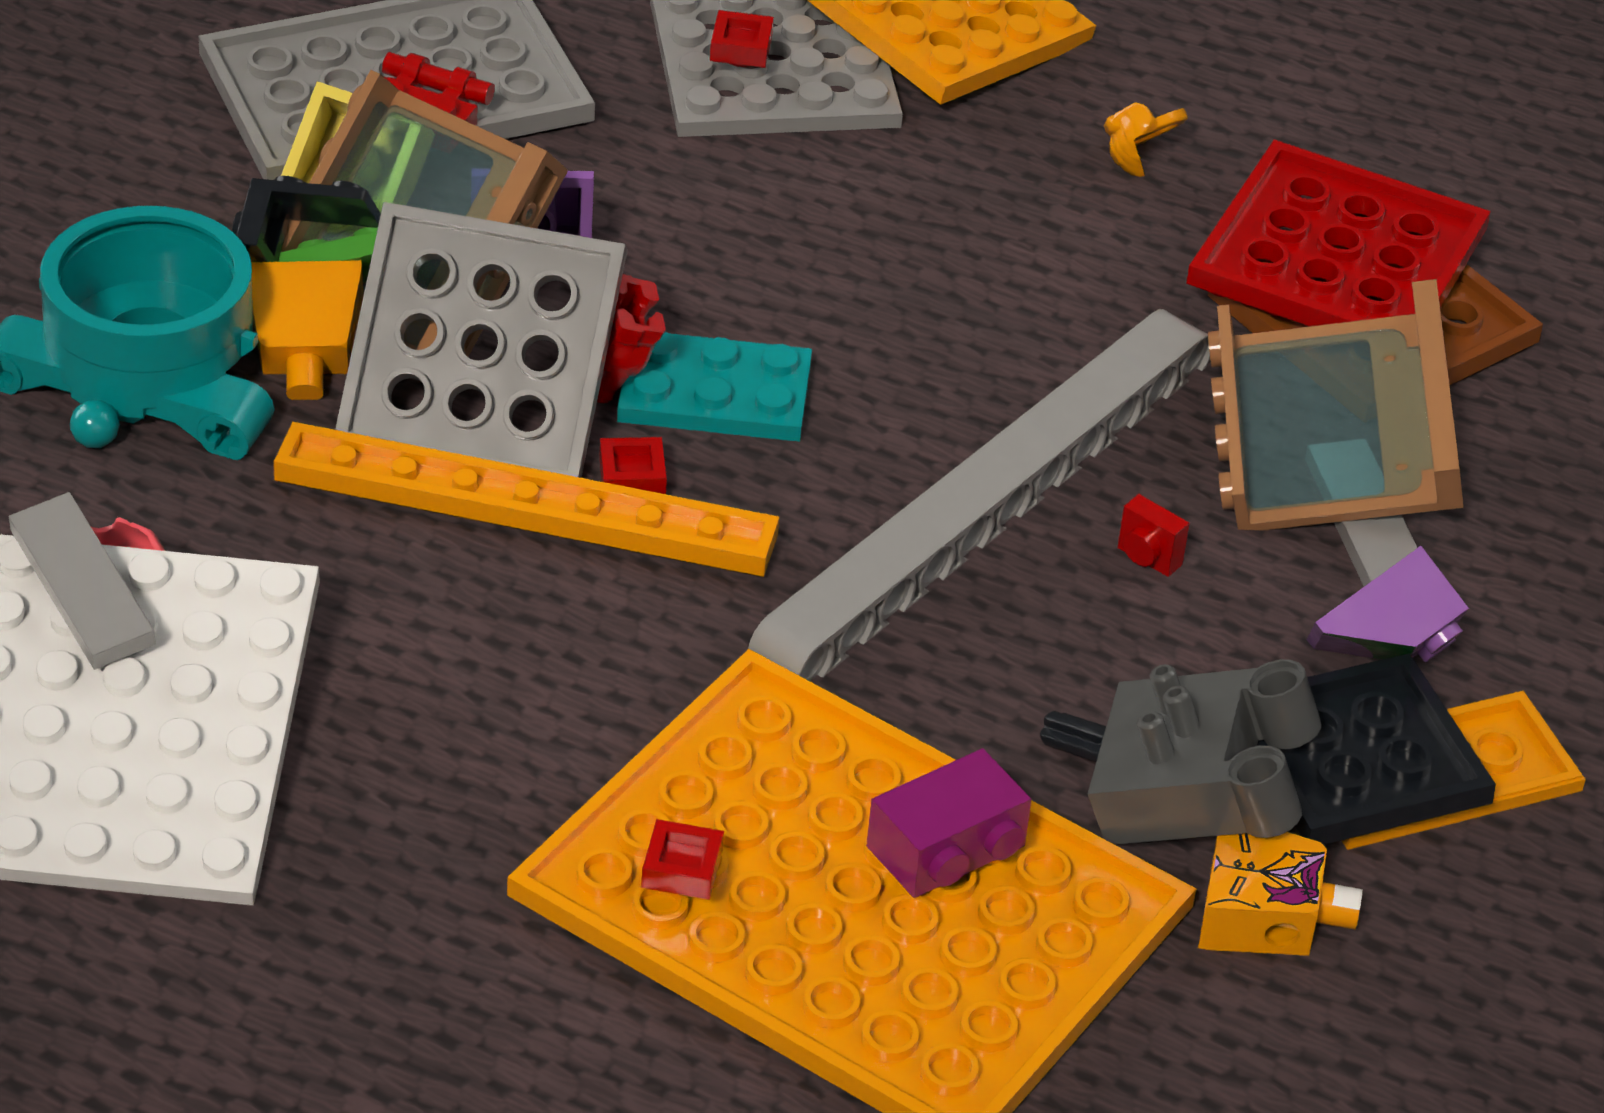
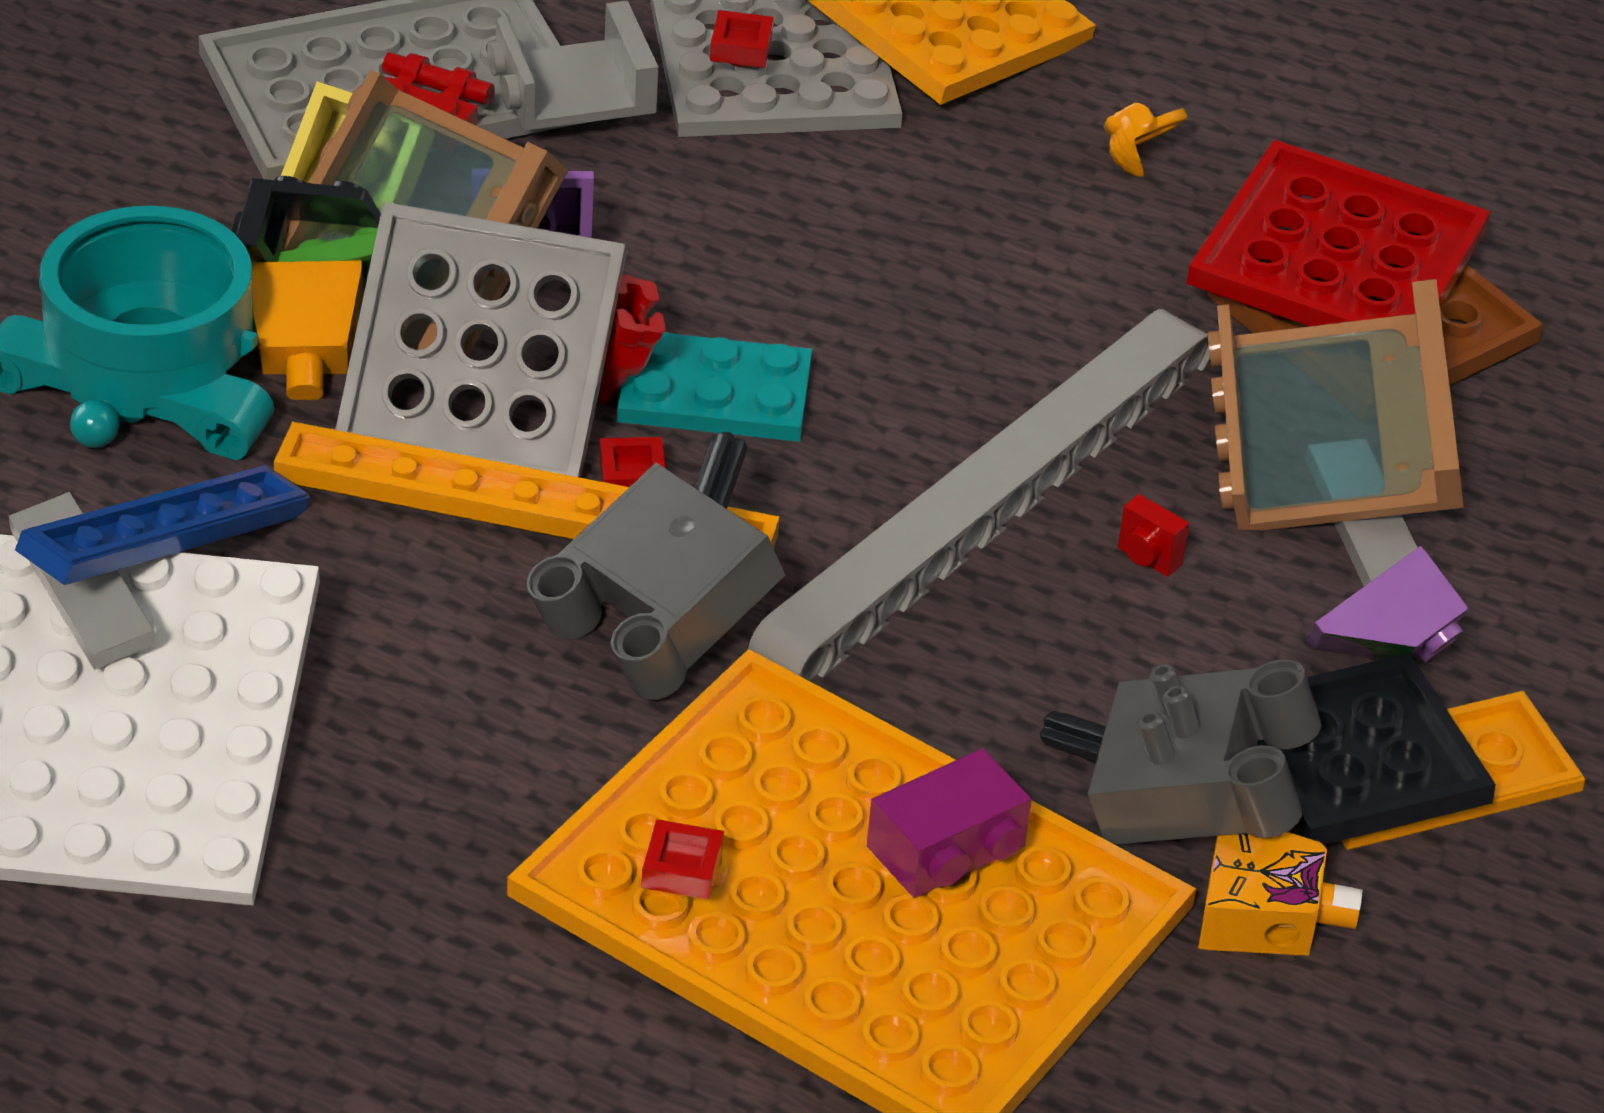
none -> blue tile [15,465,311,585]
none -> light grey panel [487,1,659,131]
none -> dark grey piece [526,432,786,700]

